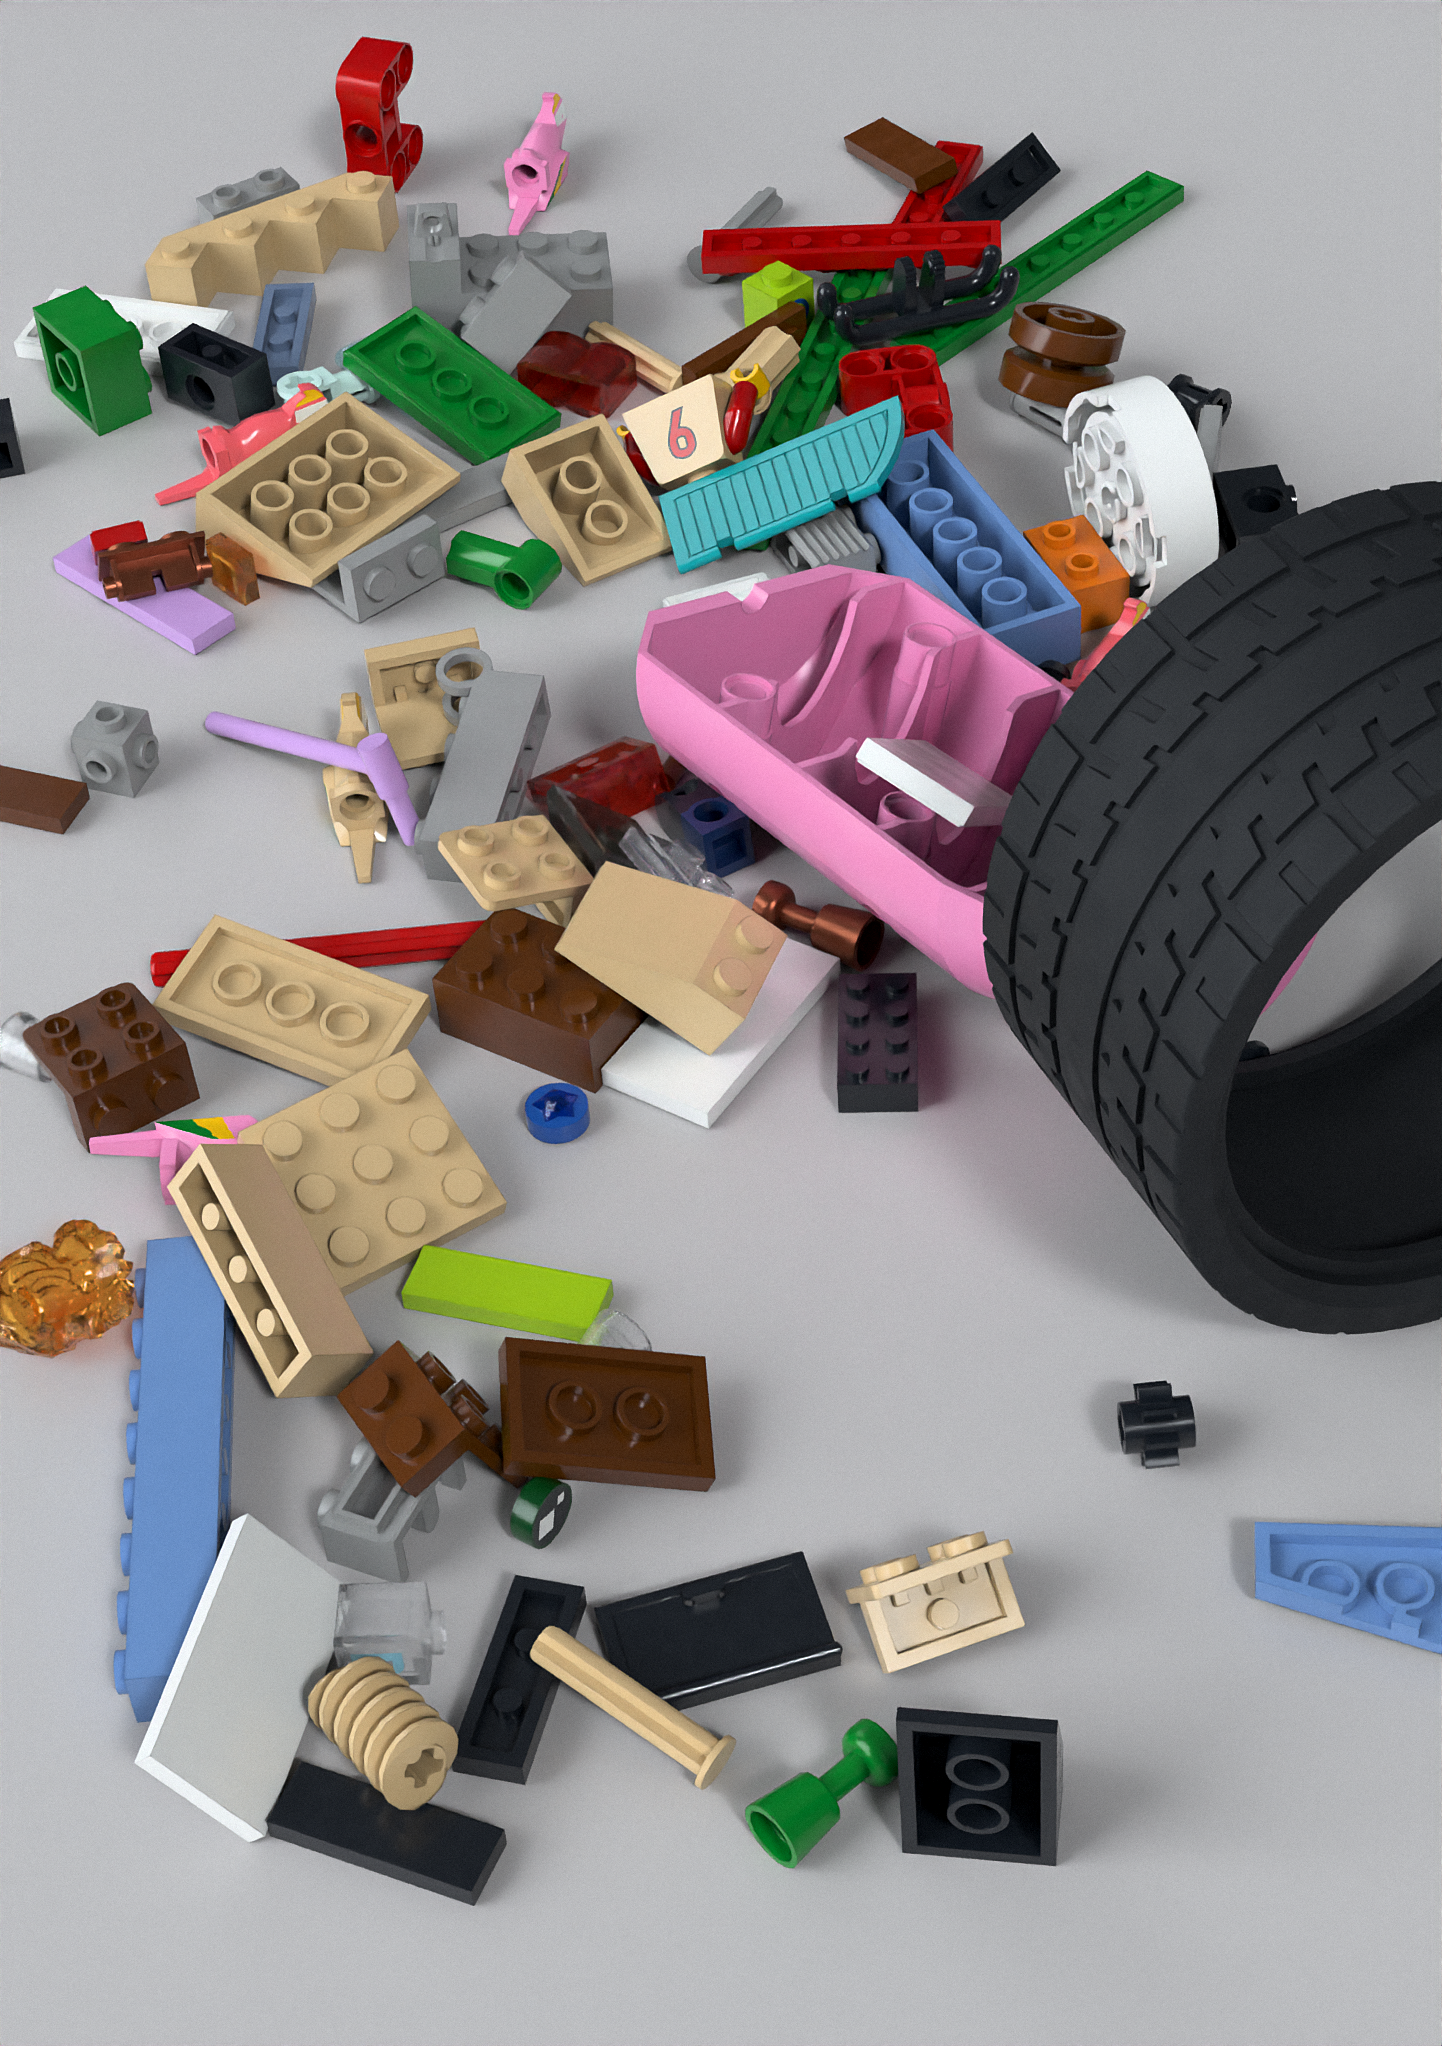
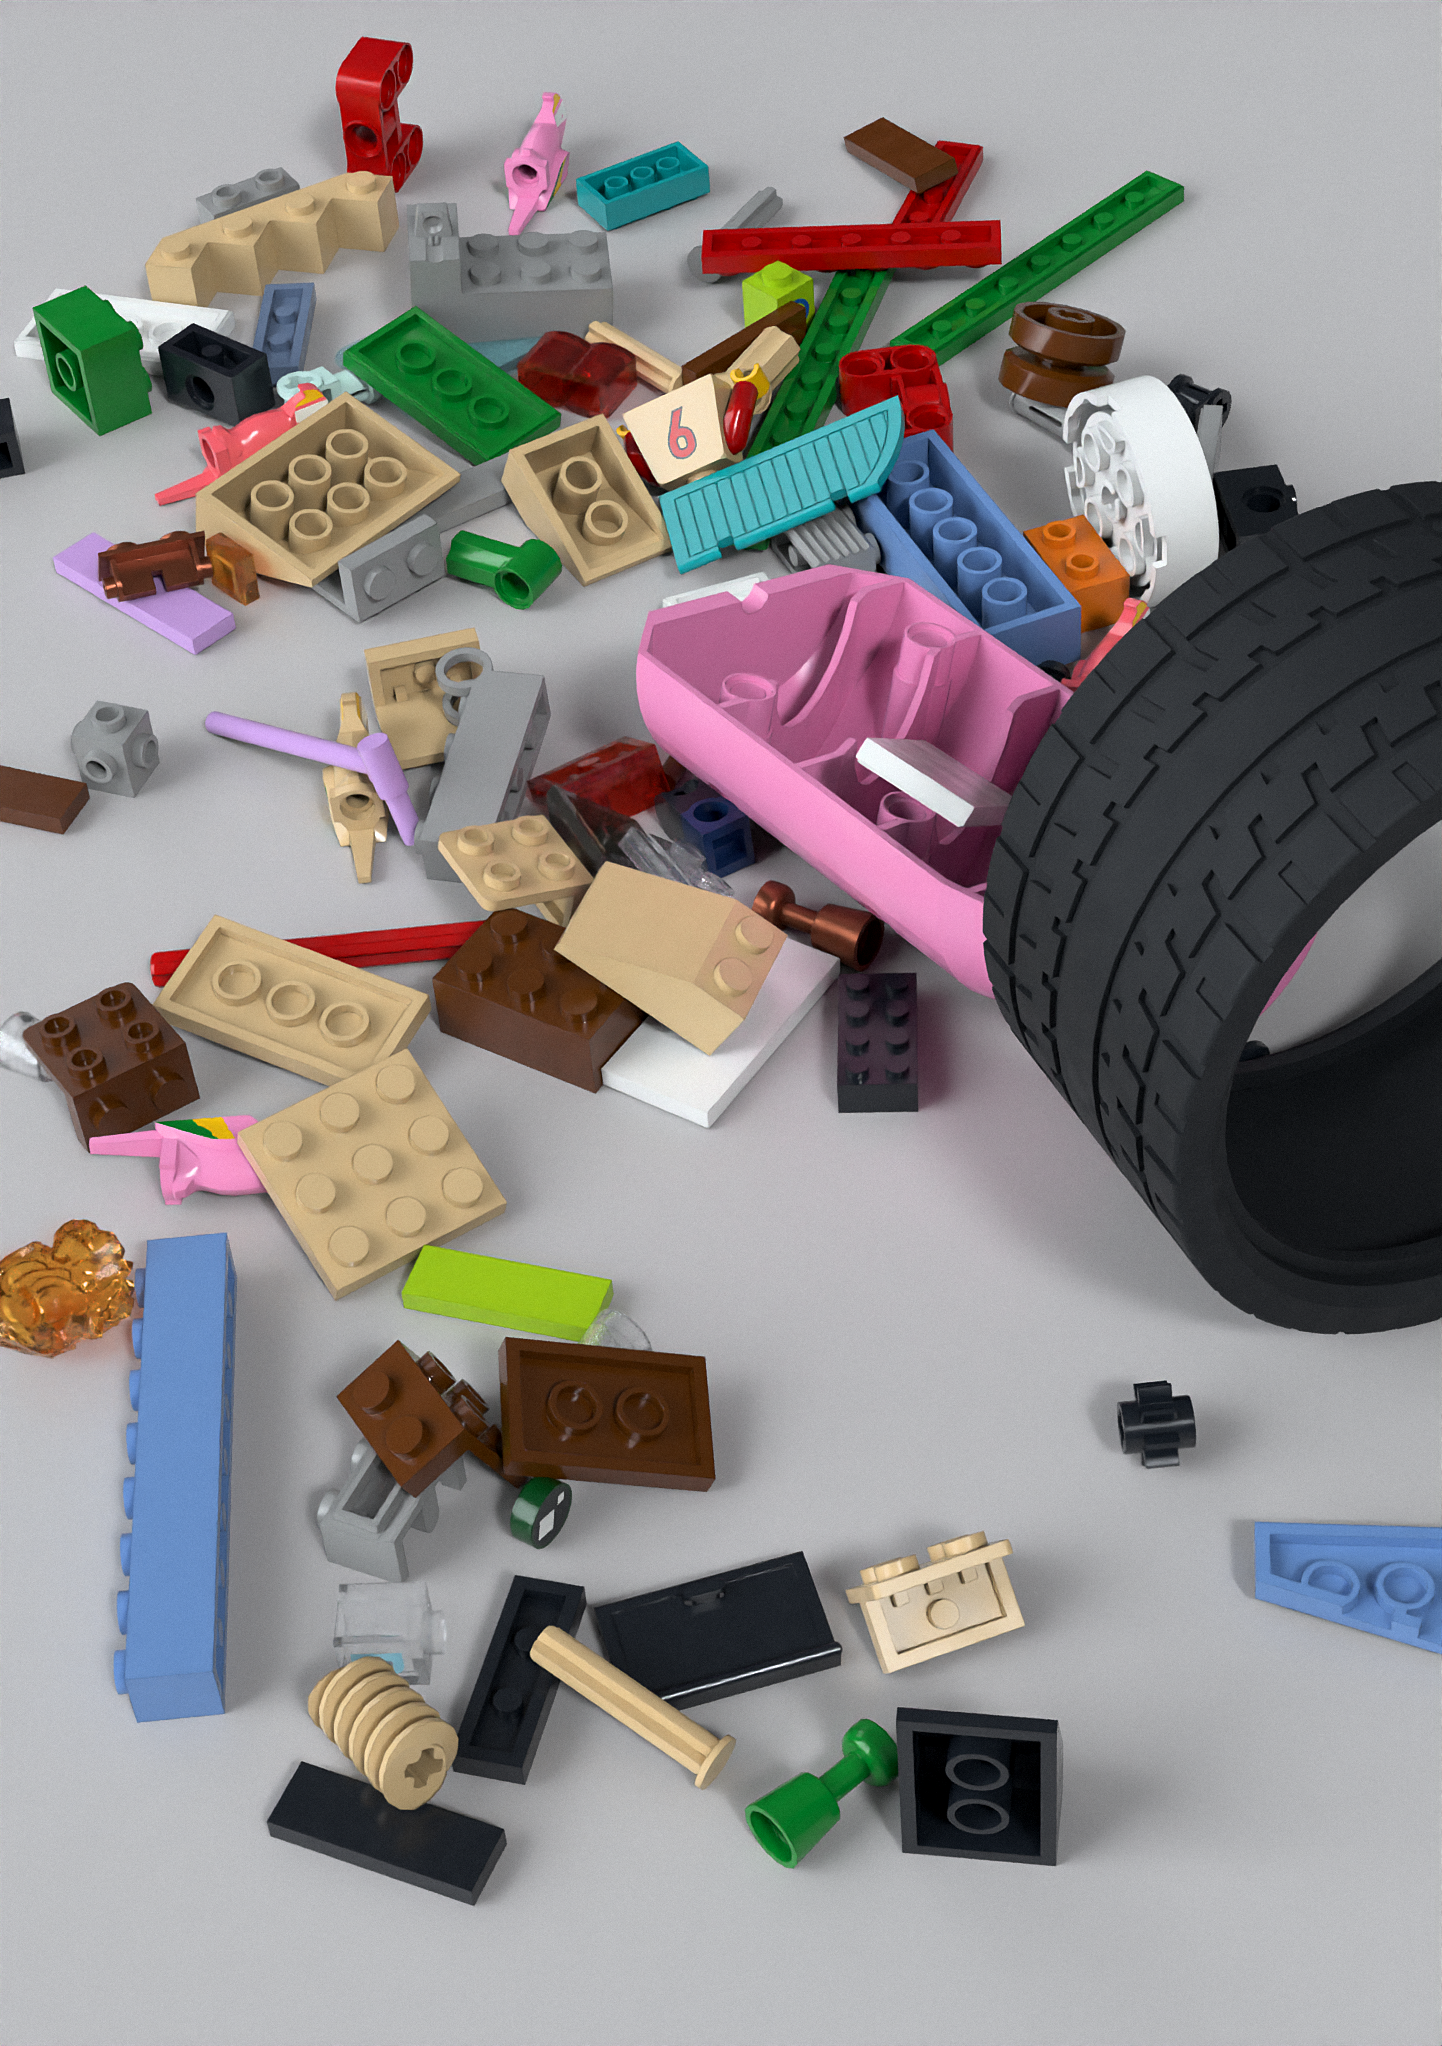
red tile [90,520,148,566] -> none
white tile [135,1513,355,1843] -> none
tan brick [167,1143,374,1398] -> none
light grey piece [459,250,572,375] -> none
blue tile [525,1083,590,1144] -> none
black piece [817,245,1020,345] -> none
black plate [942,132,1061,222] -> none
none -> teal piece [576,141,710,231]

